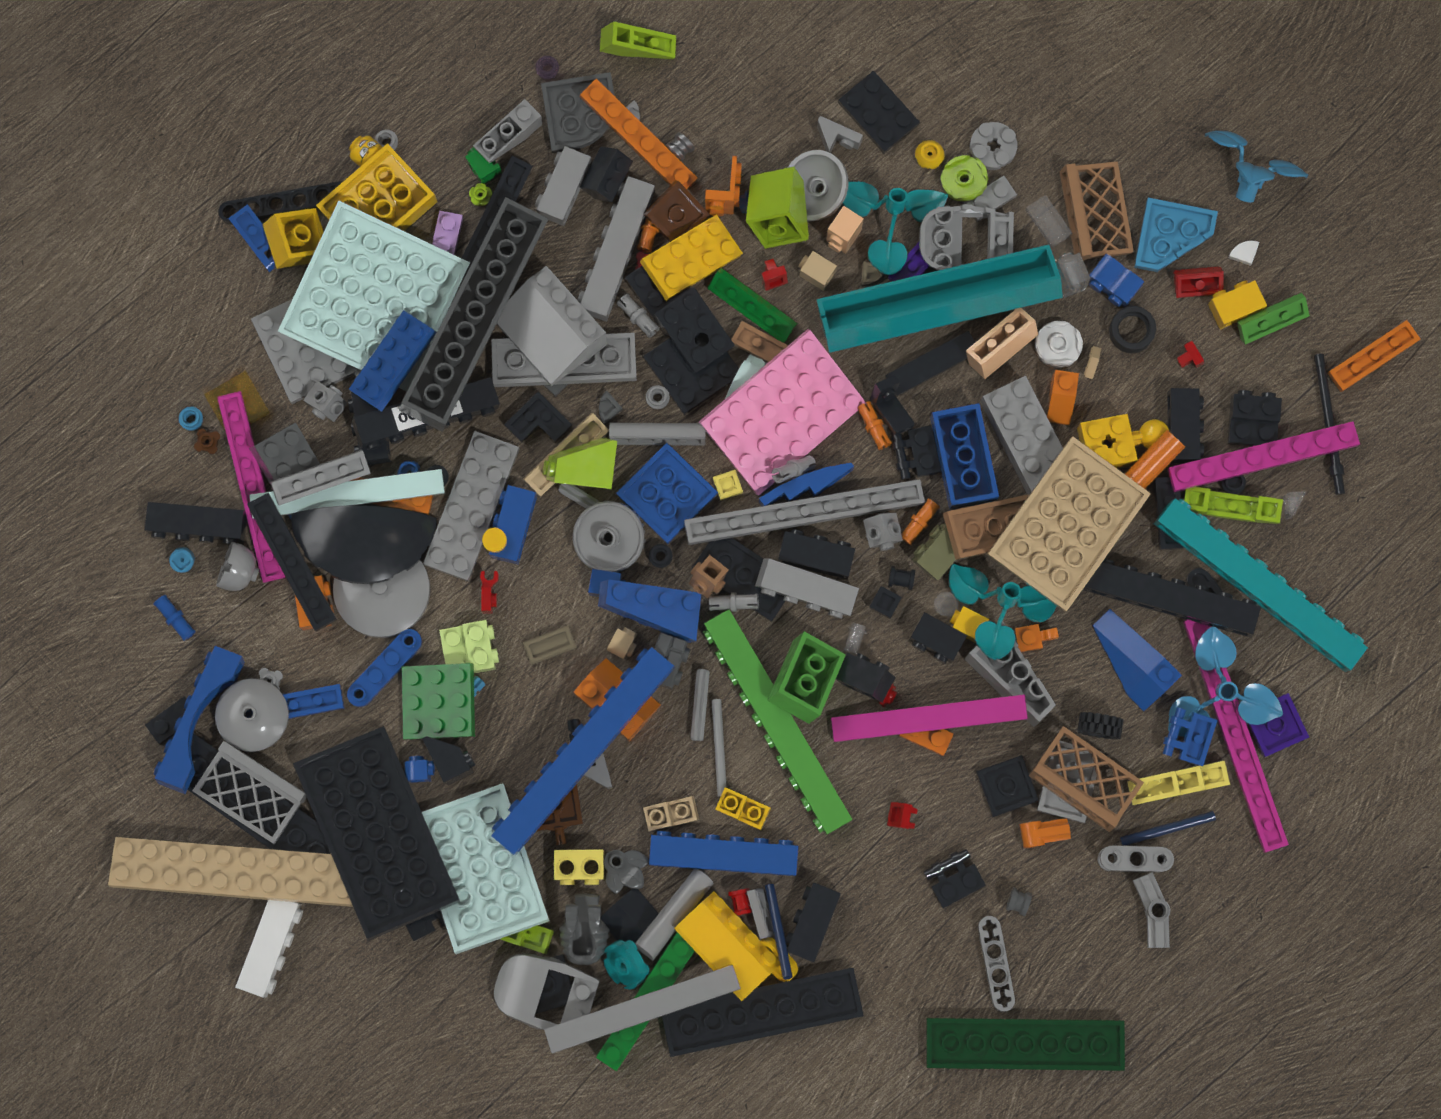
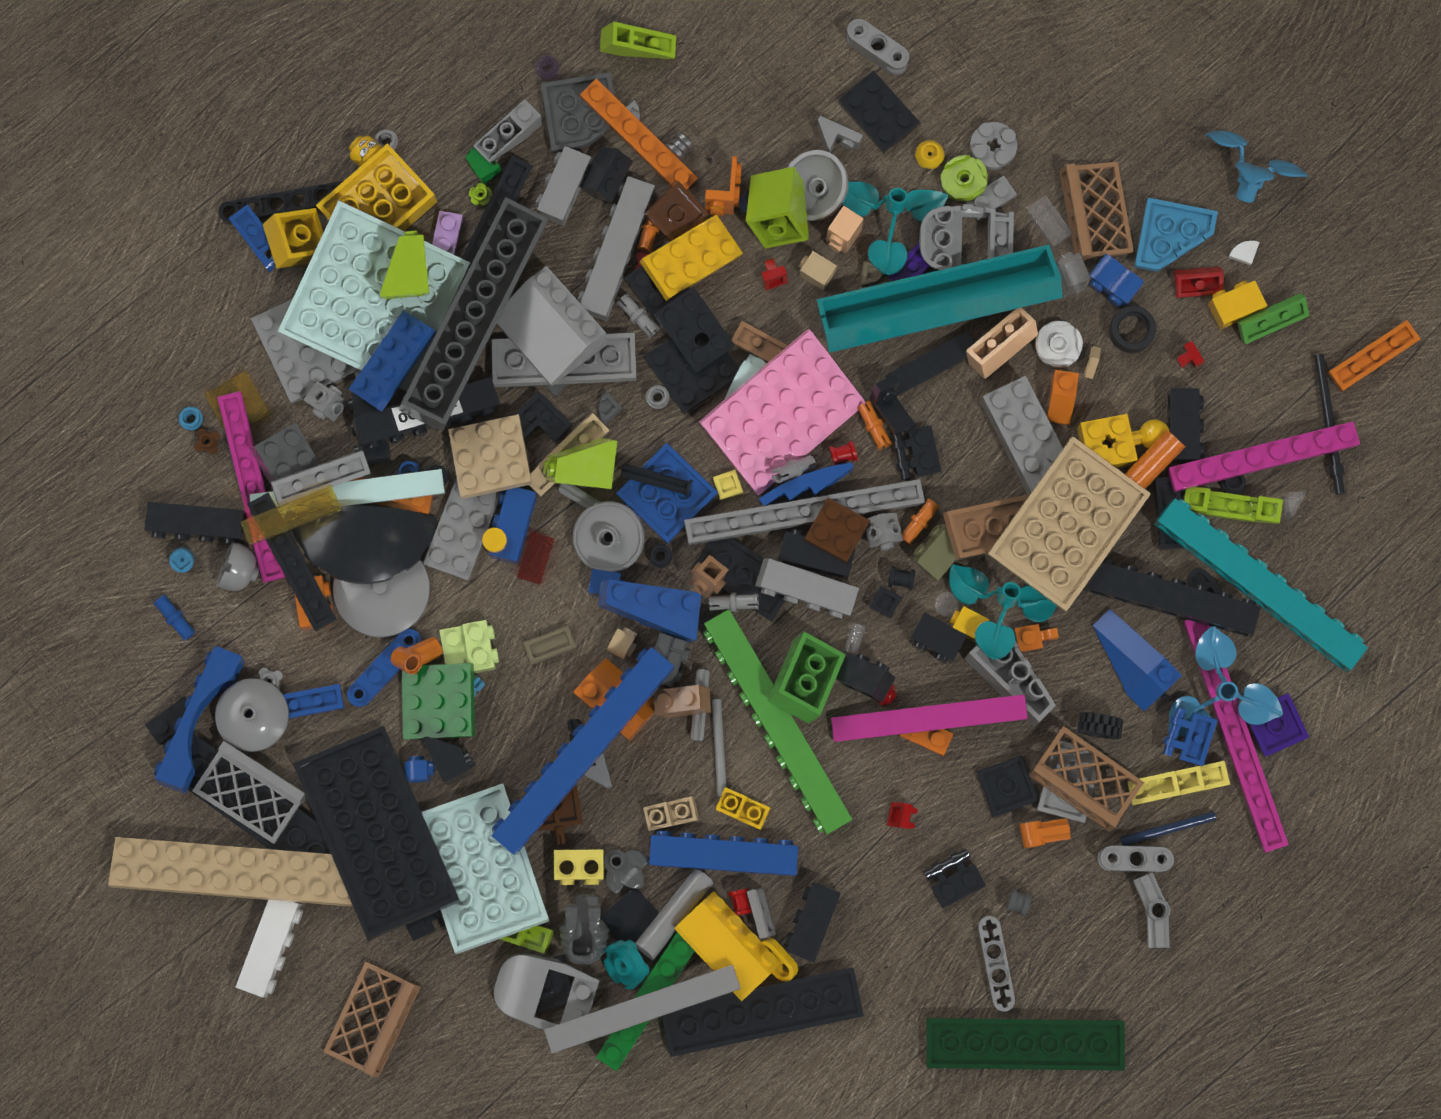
red plate [480,571,499,614] -> none
light grey brick [609,423,706,445] -> none
green plate [707,268,798,343] -> none
dark blue bar [765,884,792,980] -> none
blue brick [930,403,999,510] -> none
black plate [1228,390,1282,446] -> none
none -> clear yellow plate [240,485,341,546]
none -> medium nougat fence [323,961,421,1077]
none -> lime slope [380,231,429,300]
none -> orange piece [391,636,443,674]
none -> tan plate [448,414,532,499]
none -> clear red tile [517,532,555,585]
none -> black axle [621,464,693,498]
none -> medium nougat piece [654,685,711,718]
none -> reddish brown plate [804,498,870,564]
none -> red bush [829,441,858,466]
none -> light grey piece [846,19,909,75]

